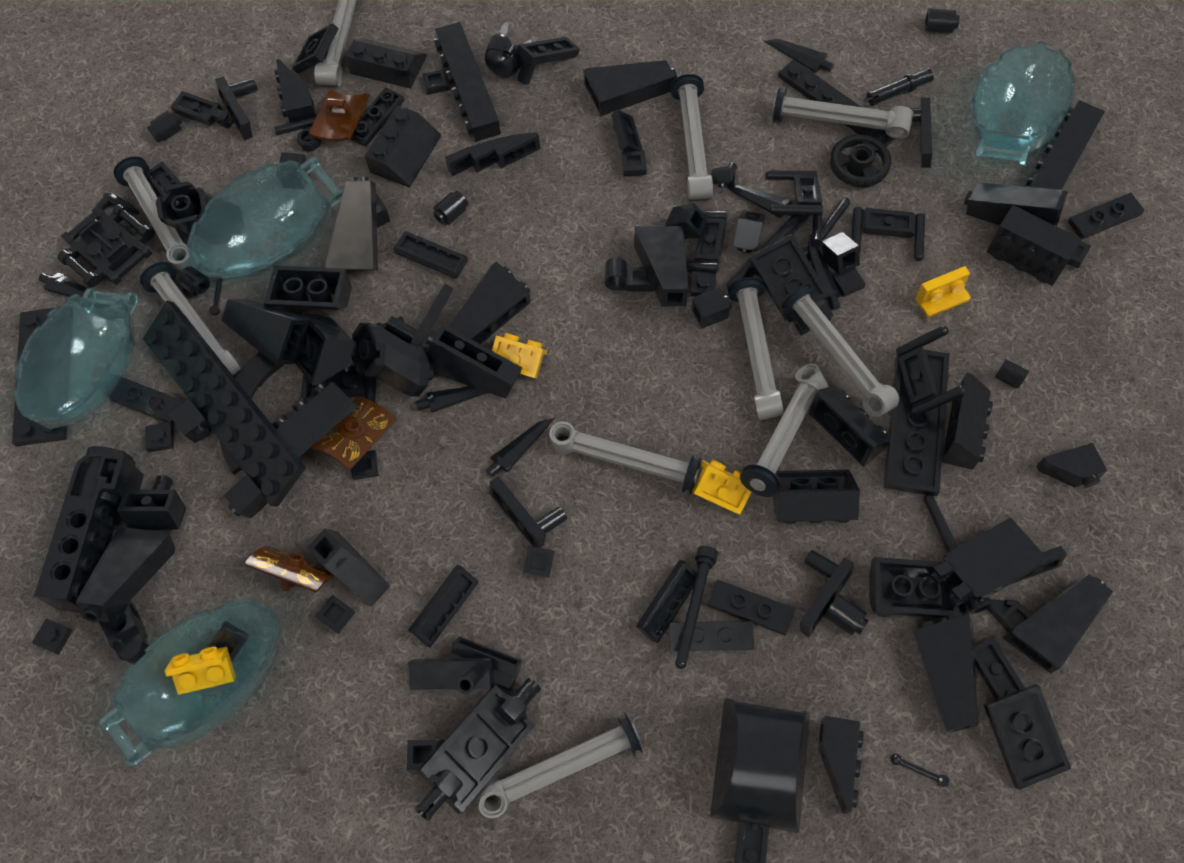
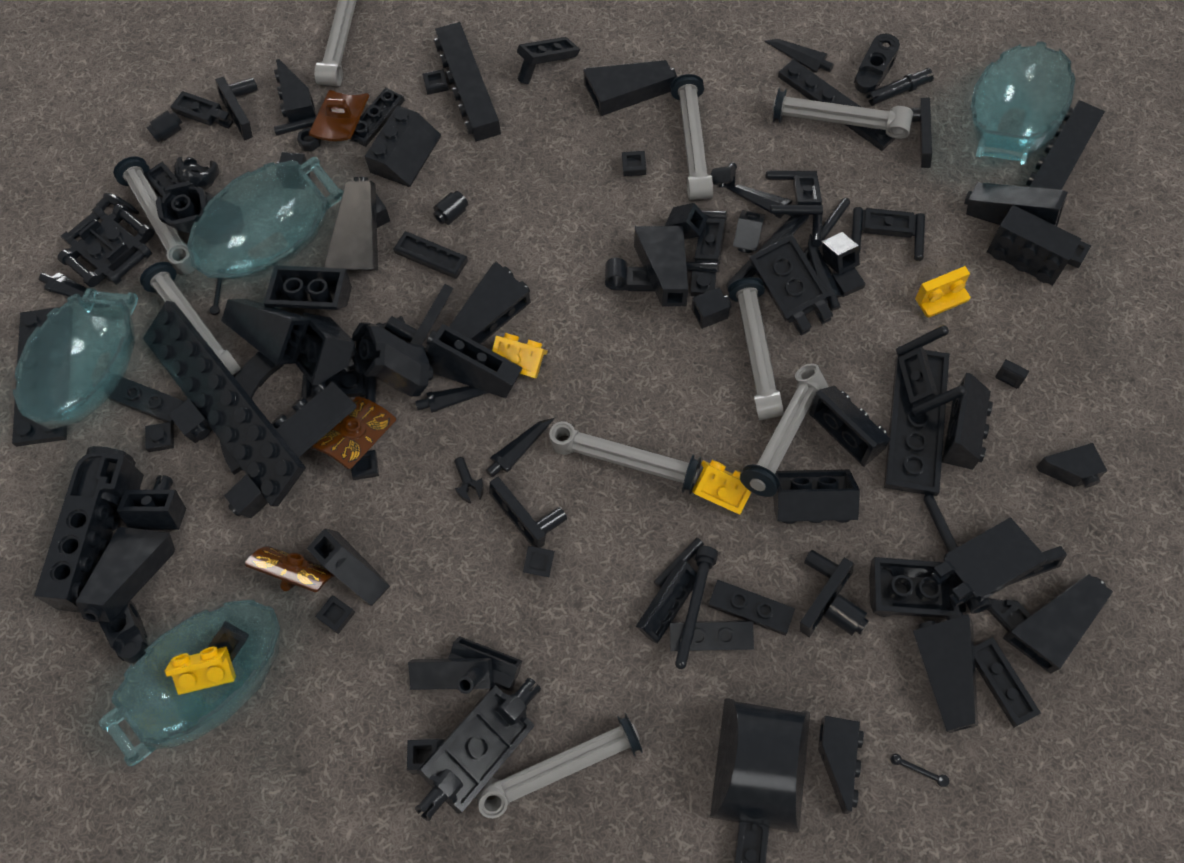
black plate [32,618,73,655] -> none
black gear [179,265,210,296] -> none
black tile [292,24,339,73] -> none
black slope [345,39,427,89] -> none
black plate [407,565,479,648] -> none
black slope [445,132,540,177] -> none
black hair [484,22,532,77] -> none
black plate [611,110,643,152] -> none
light grey piece [781,283,899,417] -> none
black wheel [830,134,891,188] -> none
black brick [925,8,960,33] -> none
black tile [983,684,1071,790] -> none
black plate [1068,193,1145,240] -> none
none -> black hair [174,157,219,190]
none -> black bar [454,457,484,504]
none -> black piece [654,538,704,588]
none -> black piece [854,33,900,94]

